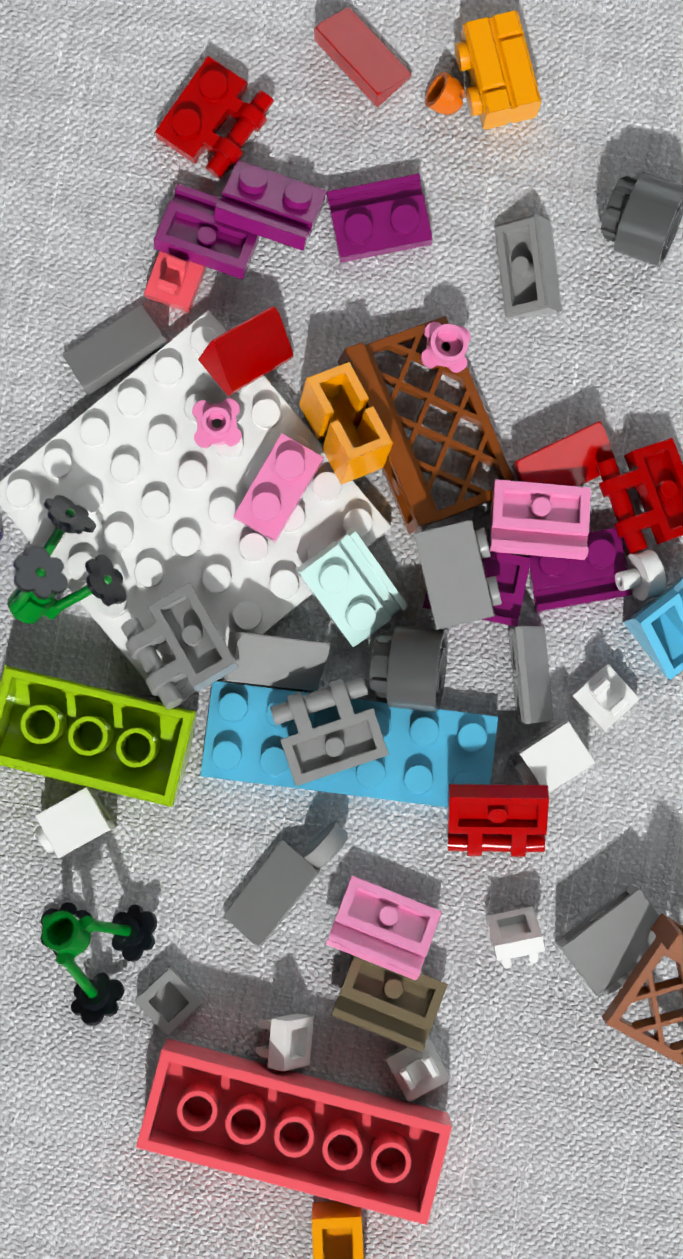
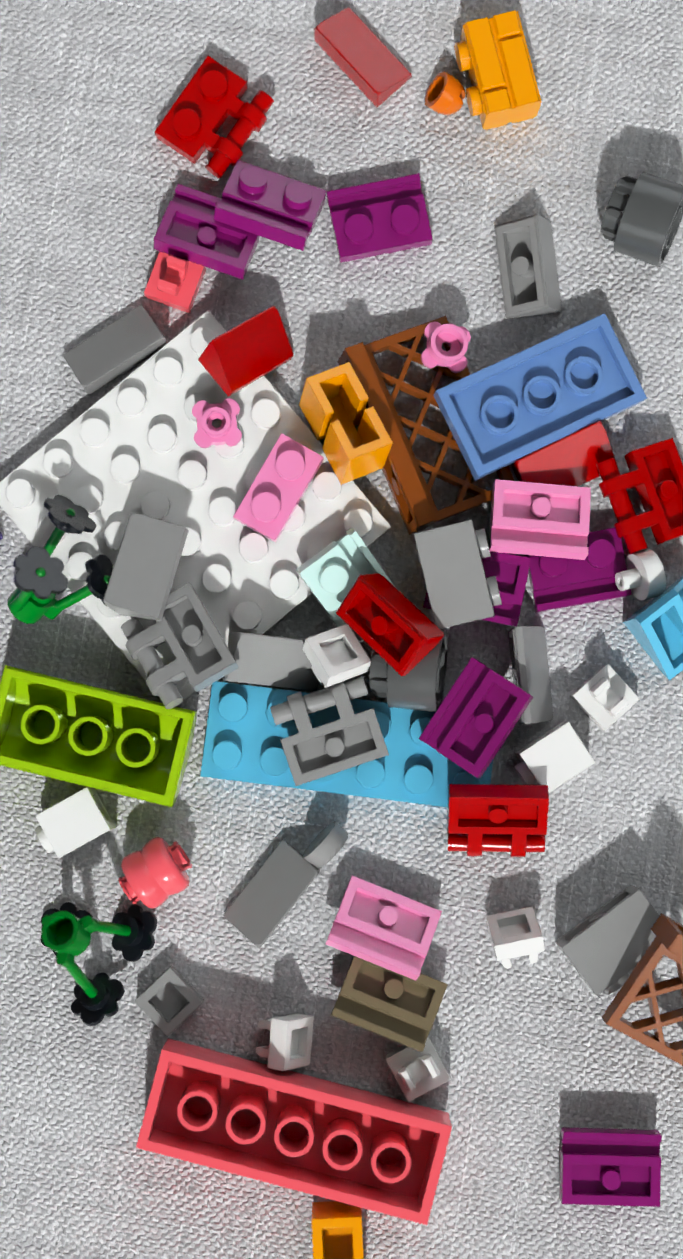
none -> light grey slope [104,513,189,621]
none -> coral piece [118,837,192,909]
none -> white tile [302,624,371,688]
none -> red slope [336,573,444,676]
none -> magenta plate [419,657,533,779]
none -> medium blue plate [433,313,647,481]
none -> magenta plate [559,1127,661,1207]

